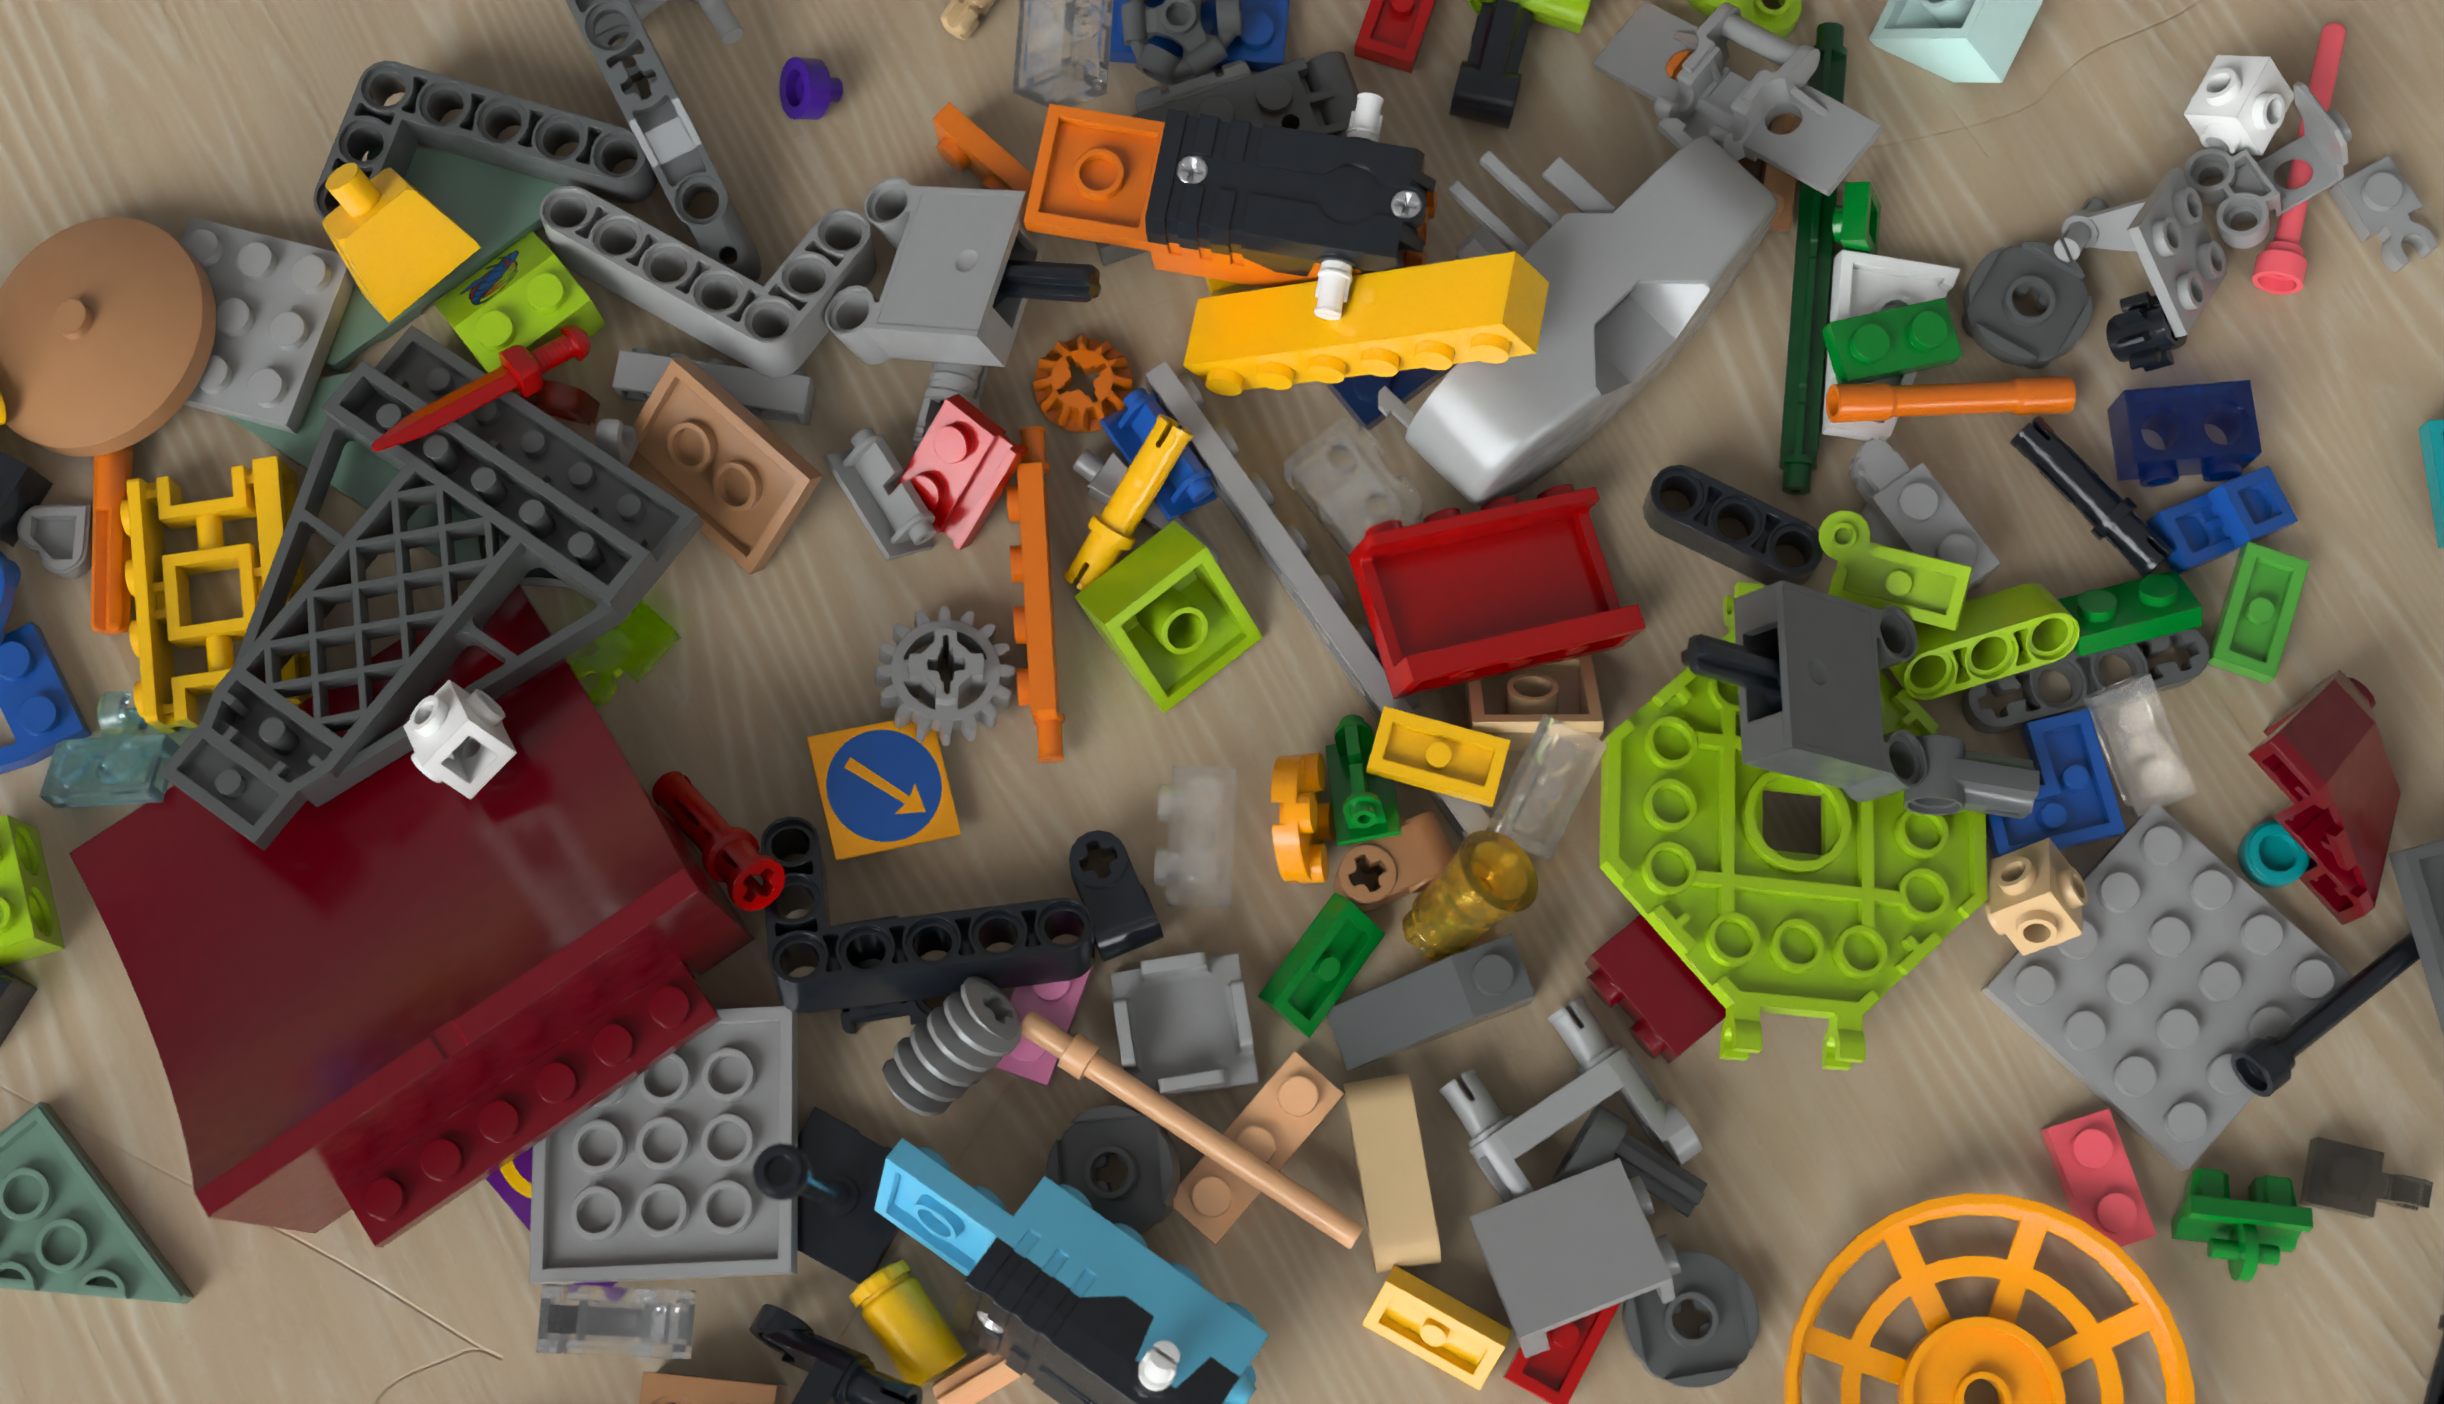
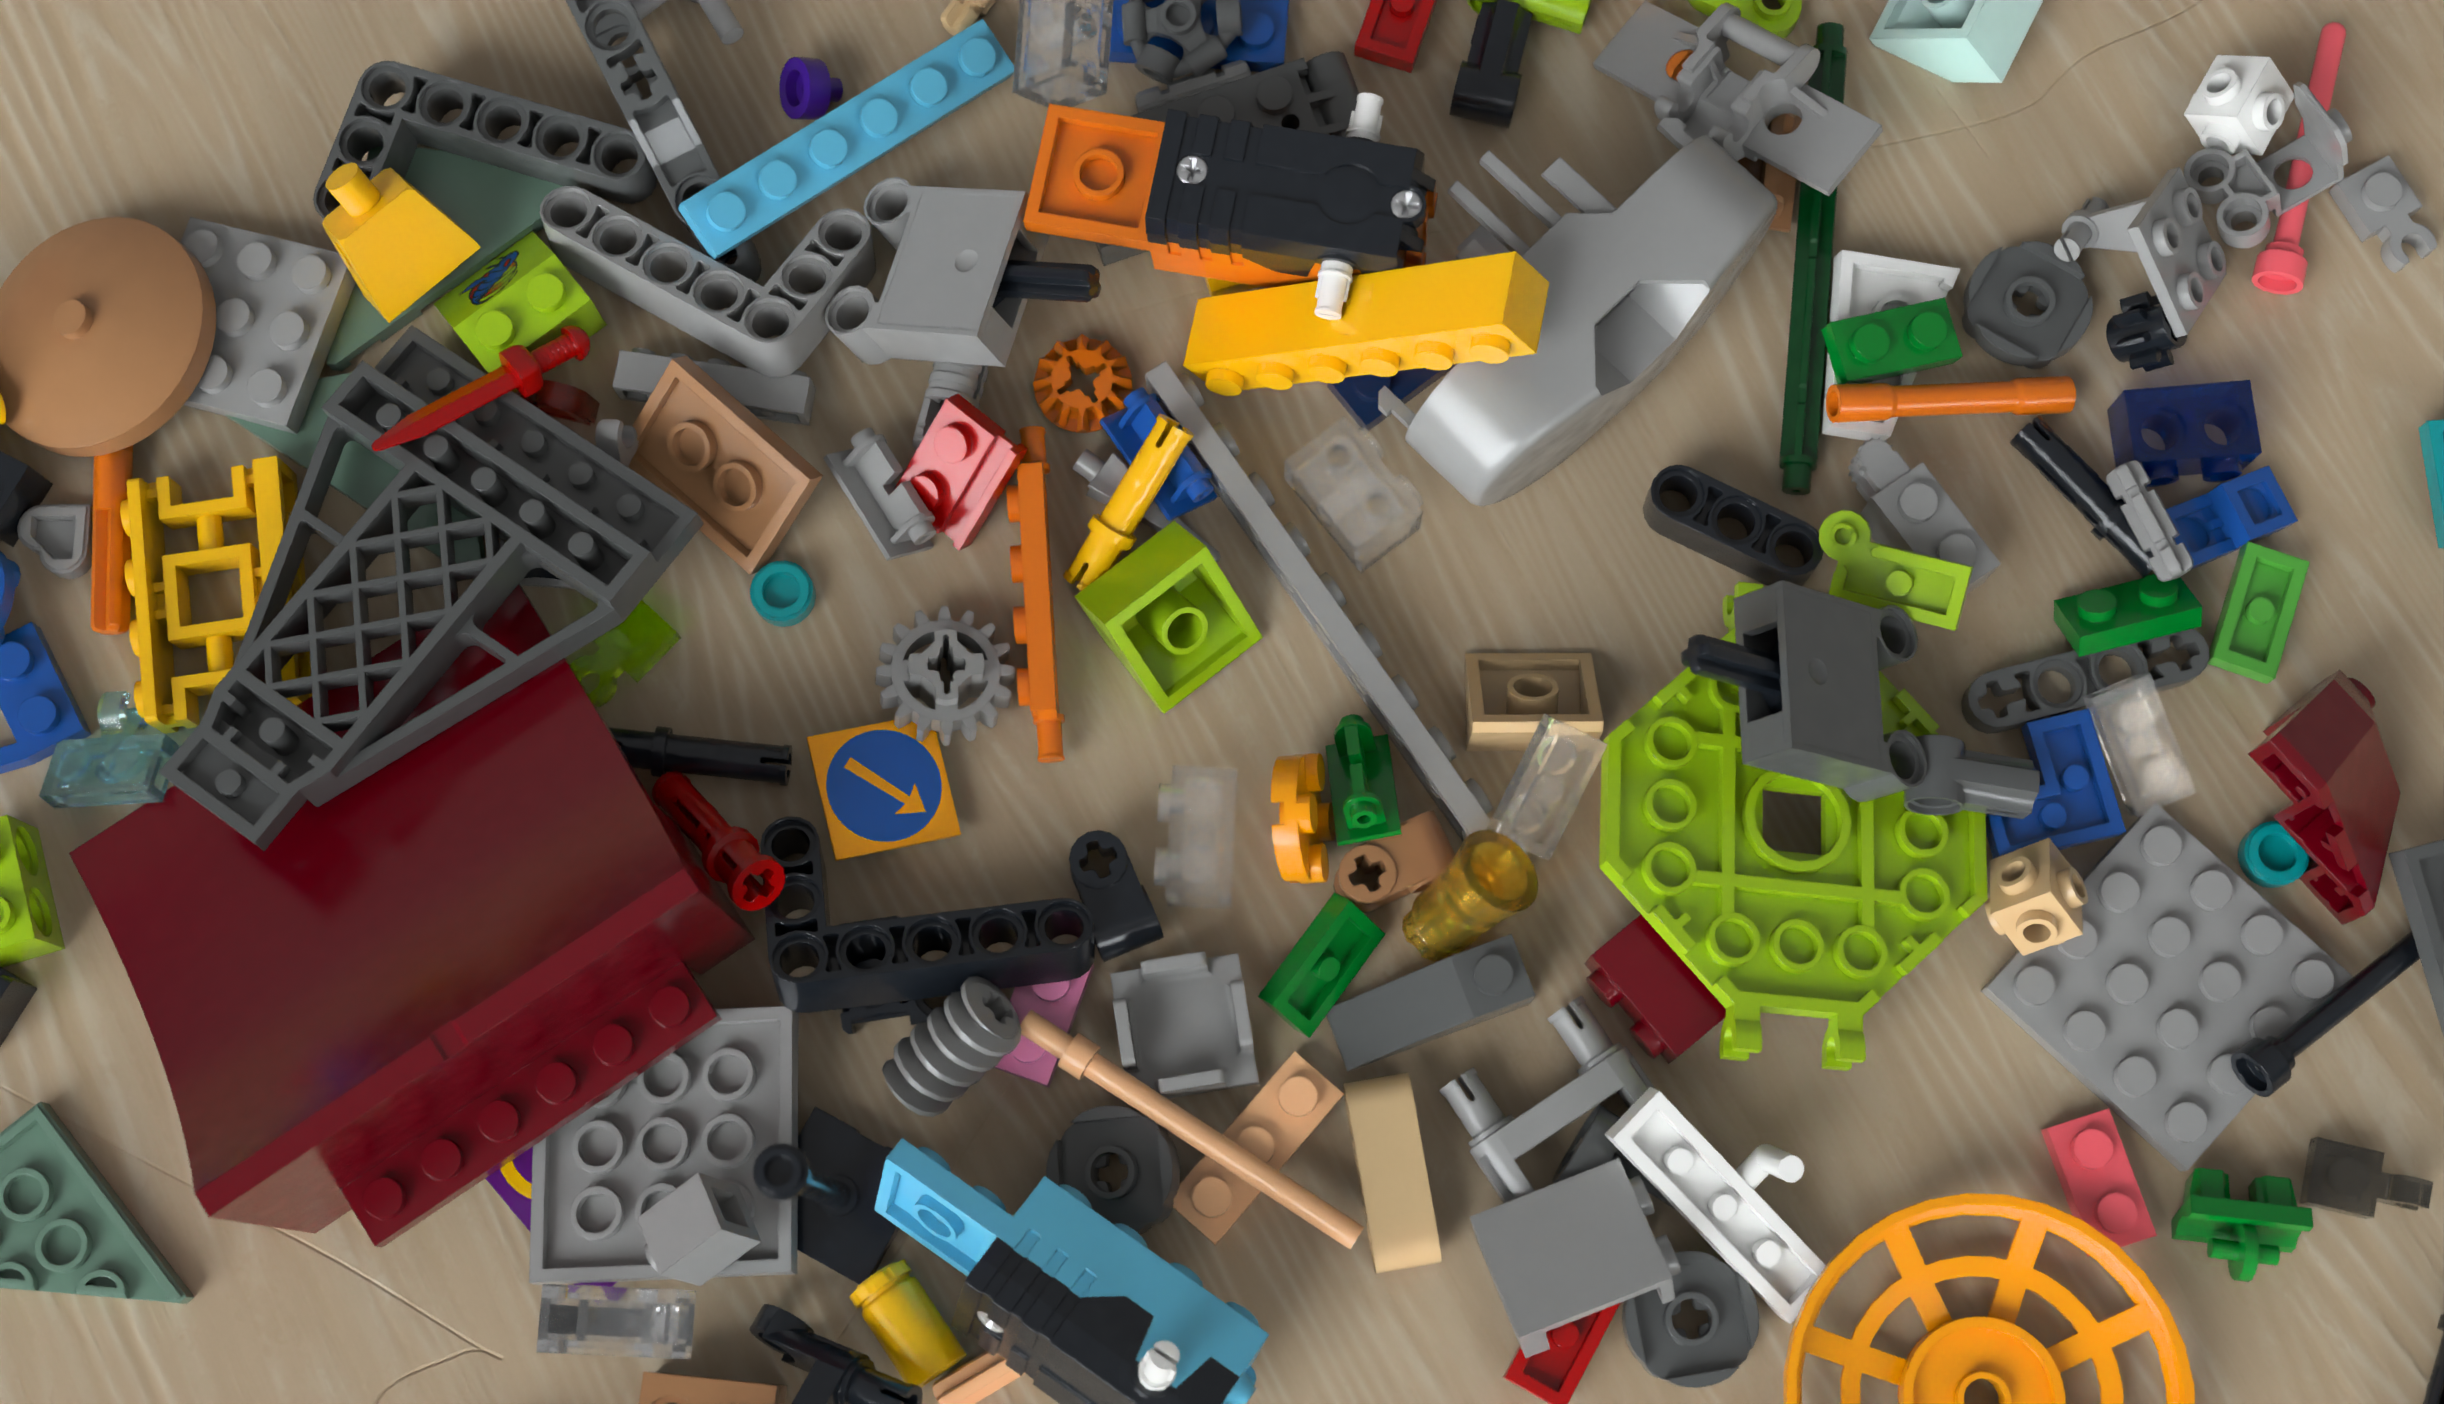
white brick [403,680,517,800] -> none
orange plate [932,102,1033,194] -> none
red panel [1348,484,1646,699] -> none
yellow plate [1362,1265,1512,1390] -> none
yellow plate [1366,706,1511,807] -> none
green plate [1832,181,1881,255] -> none
lime beam [1888,582,2080,700] -> none
none -> black pin [609,726,792,786]
none -> light grey brick [637,1172,761,1286]
none -> medium azure plate [678,19,1017,260]
none -> teal tile [750,561,816,627]
none -> white plate [1604,1087,1826,1324]
none -> light grey axle [2106,460,2194,582]

